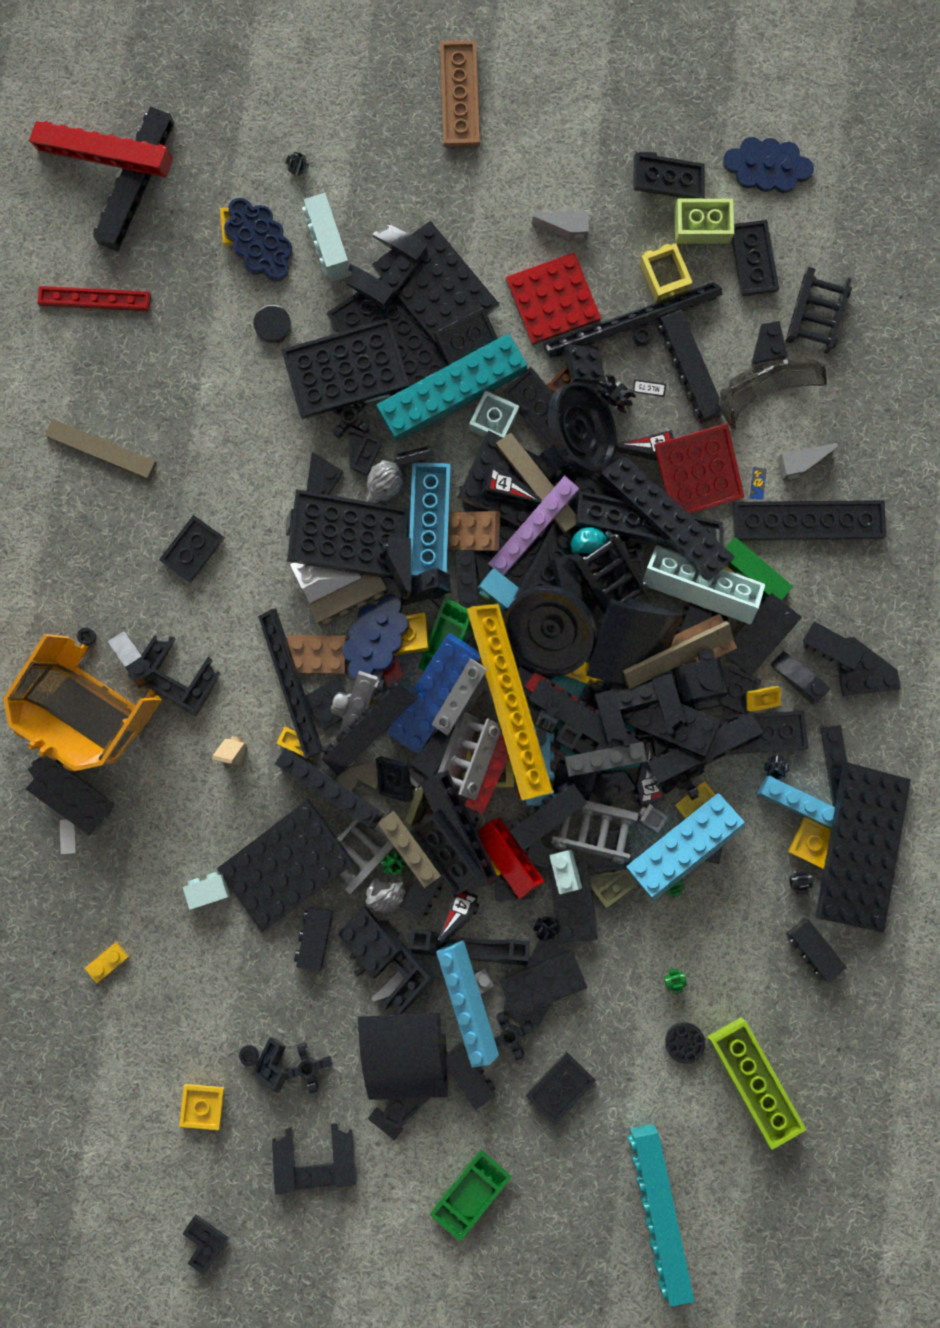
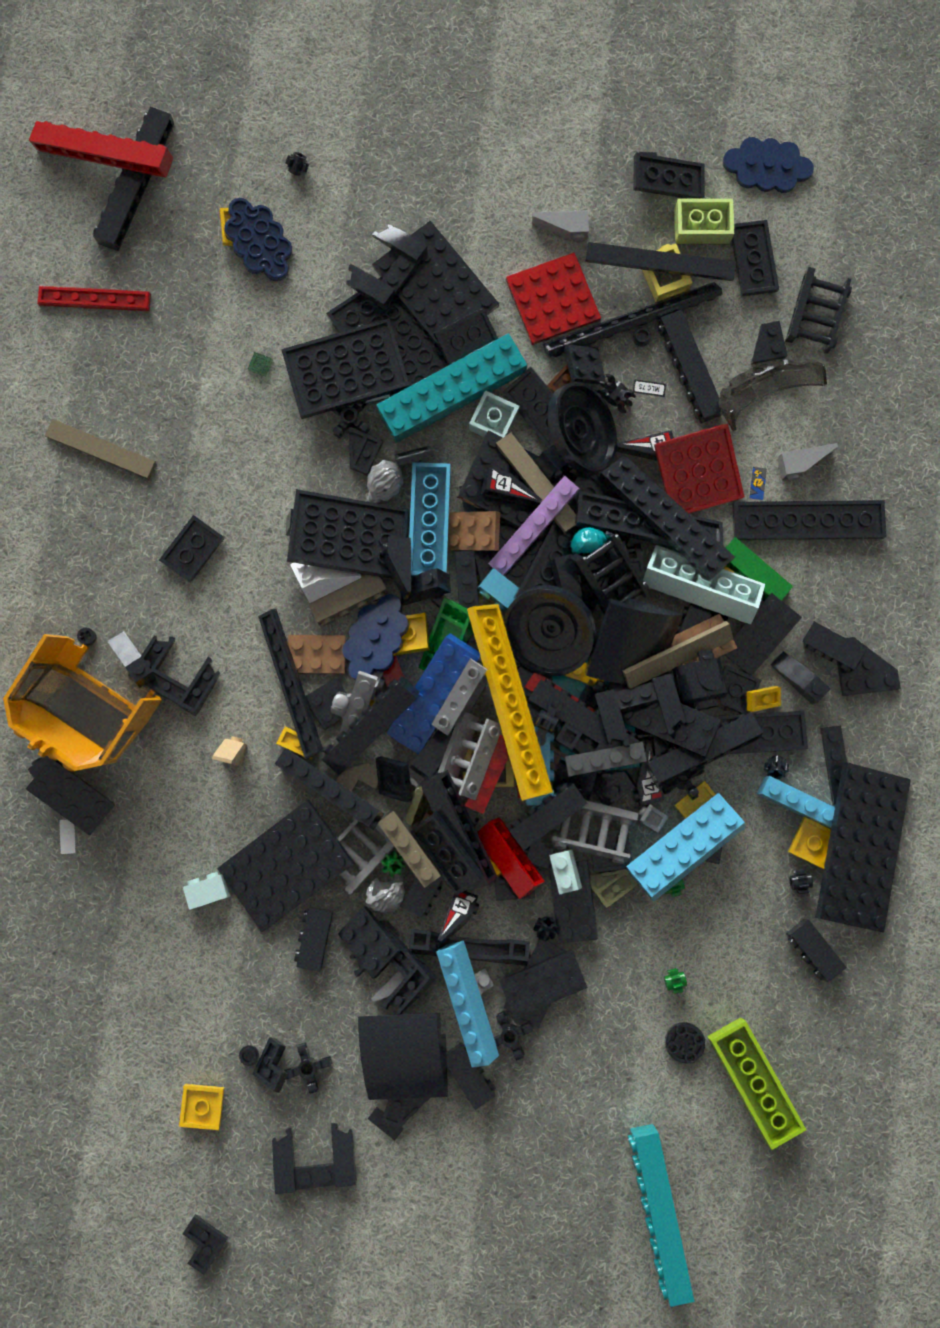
yellow plate [84,942,129,984] -> none
black tile [253,305,291,343] -> none
light aqua brick [302,193,351,282] -> none
black wing [307,452,344,495] -> none
green slope [429,1149,512,1242] -> none
medium nougat plate [440,40,480,147] -> none
black plate [526,1051,596,1125] -> none
none -> clear green tile [248,352,273,377]
none -> black tile [585,242,736,282]

